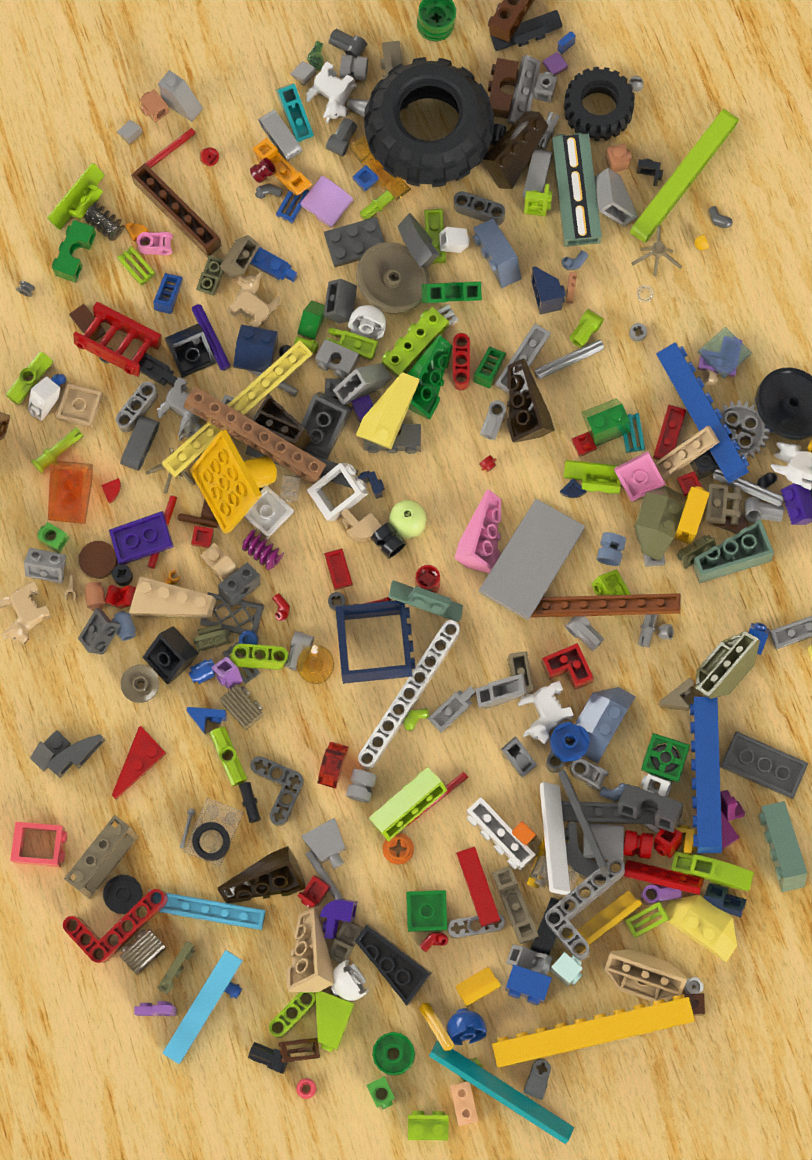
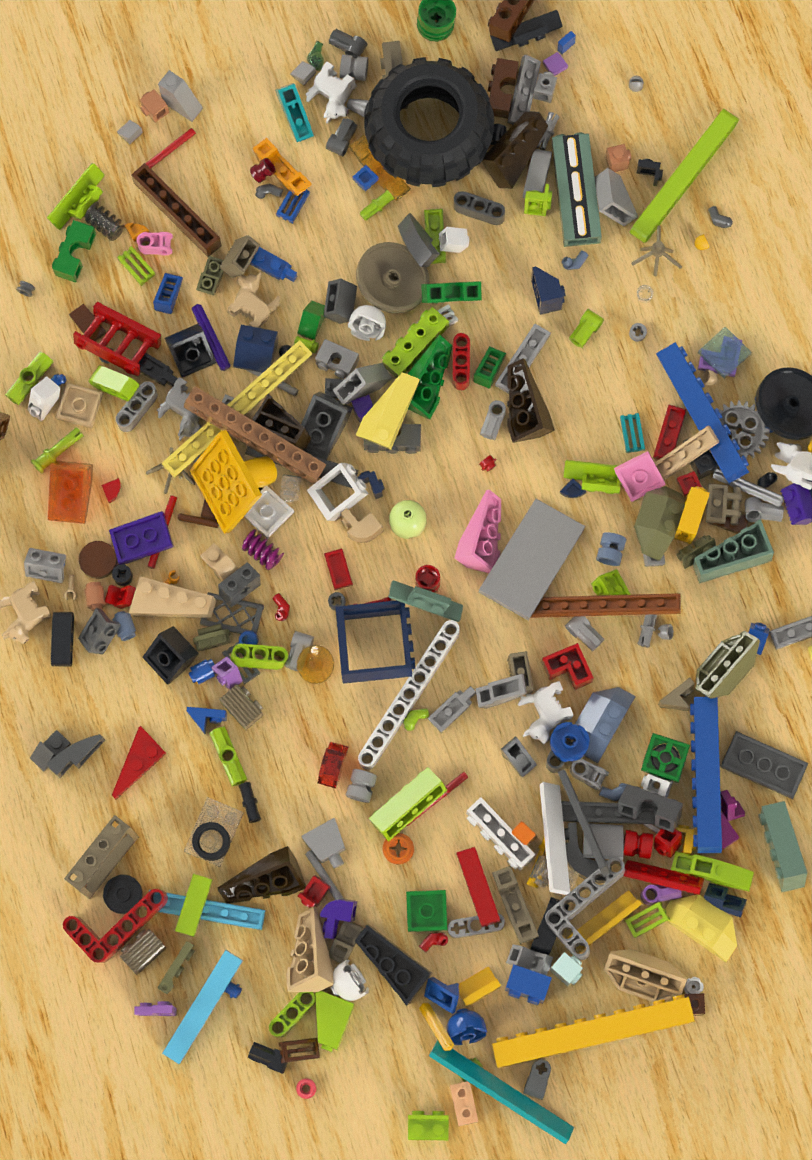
coral window [10,821,68,867] -> none
bright green brick [37,522,69,553] -> none
dark grey beam [120,415,160,471] -> none
dark tan dish [121,665,159,703] -> none
light grey hinge [180,809,195,849] -> none
red plate [191,526,214,548] -> none
red tile [200,147,219,166] -> none
dark grey beam [250,756,304,826] -> none
light grey beam [258,110,302,161] -> none
lavender slope [300,175,353,228] -> none
dark grey plate [324,217,385,268] -> none
lime hinge [325,327,379,361] -> none
bright green brick [366,1076,395,1110] -> none
black wheel [371,522,407,559] -> none
green wheel [372,1032,415,1076] -> none
sand blue wedge [473,219,522,288] -> none
light grey axle [535,340,604,379] -> none
black tyre [564,67,635,141] -> none
nougat tile [566,272,577,304] -> none
red tile [571,431,597,457] -> none
green slope [581,398,631,446] -> none
none -> black beam [51,612,74,667]
none -> lime beam [88,365,140,401]
none -> lime tile [175,874,213,937]
none -> blue slope [424,977,459,1014]

